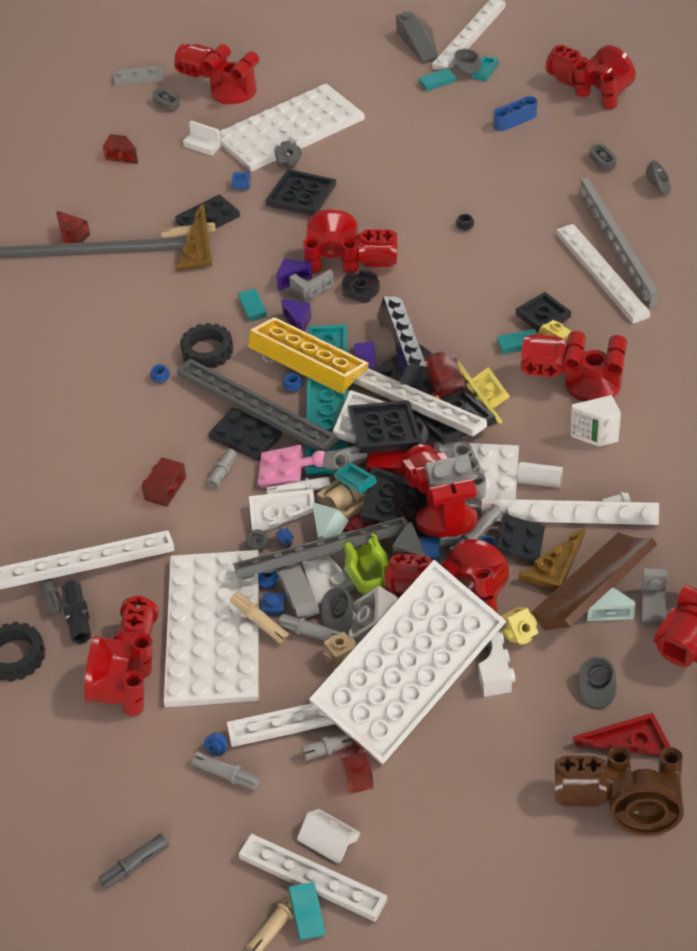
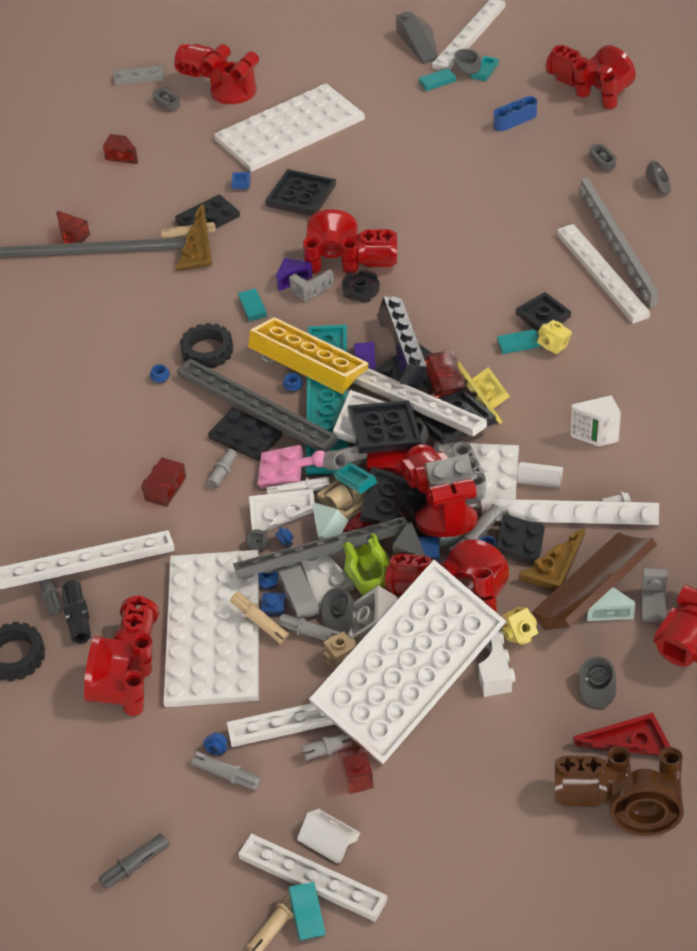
white panel [183,121,221,156] -> none
dark grey brick [274,140,302,167] -> none
dark purple slope [281,299,312,332] -> none
black plate [456,214,474,231] -> none
red piece [521,331,627,402] -> none

